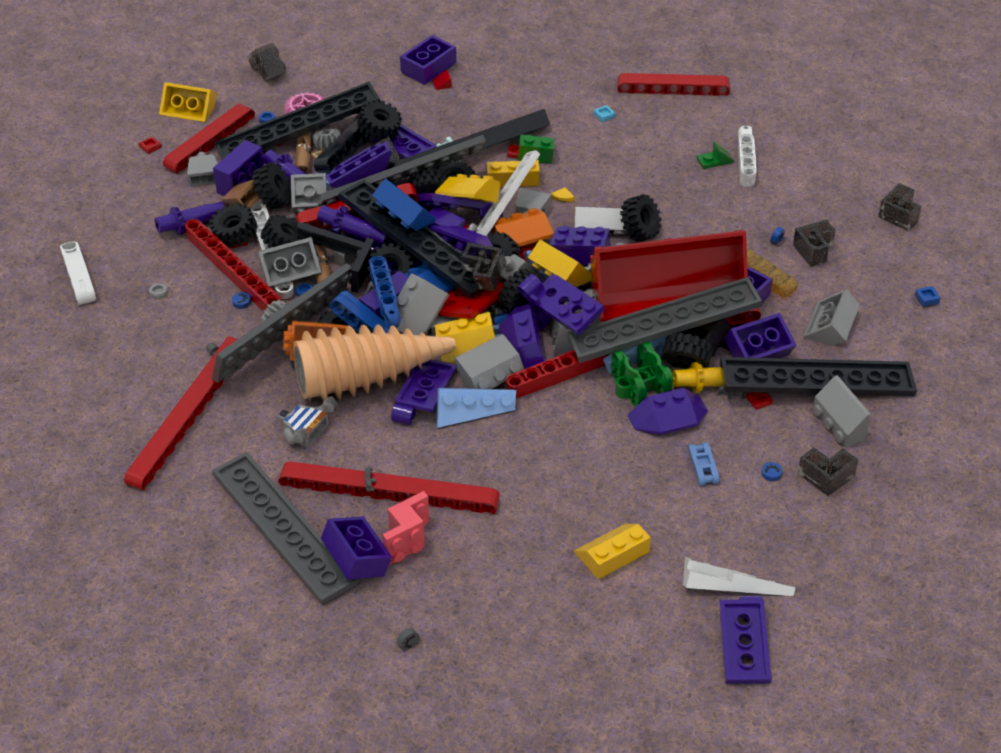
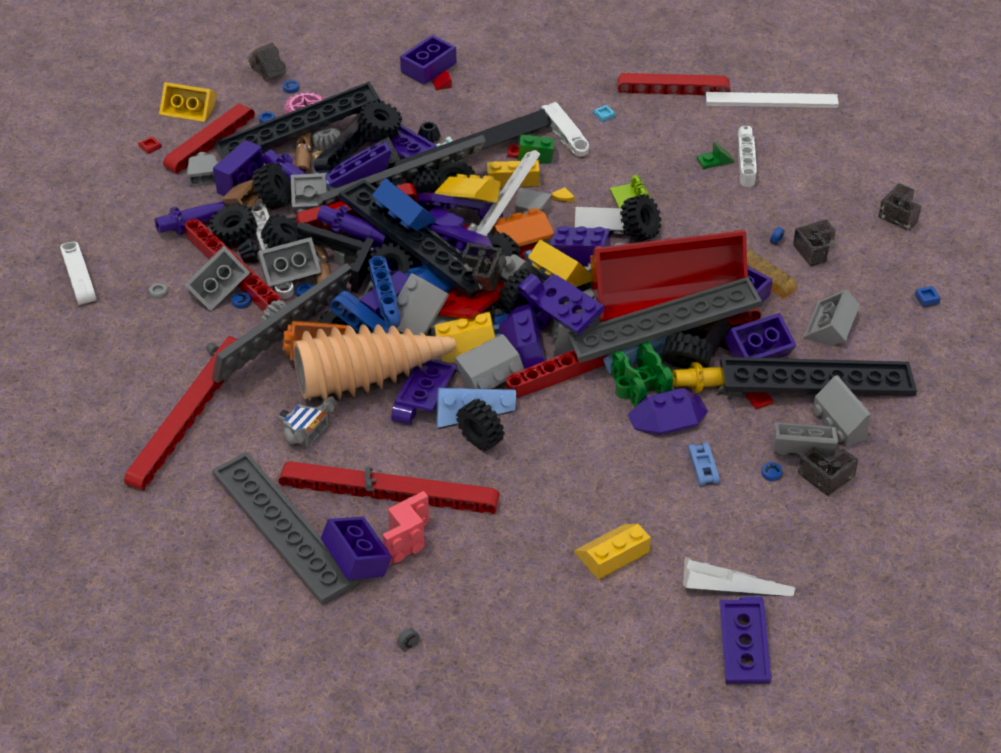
none -> light grey slope [184,246,250,311]
none -> black piece [238,238,260,263]
none -> blue tile [283,80,299,93]
none -> black piece [418,121,441,143]
none -> black tyre [456,399,505,452]
none -> white piece [539,102,589,157]
none -> lime hinge [610,175,651,209]
none -> white tile [706,92,839,108]
none -> light grey slope [773,422,838,458]

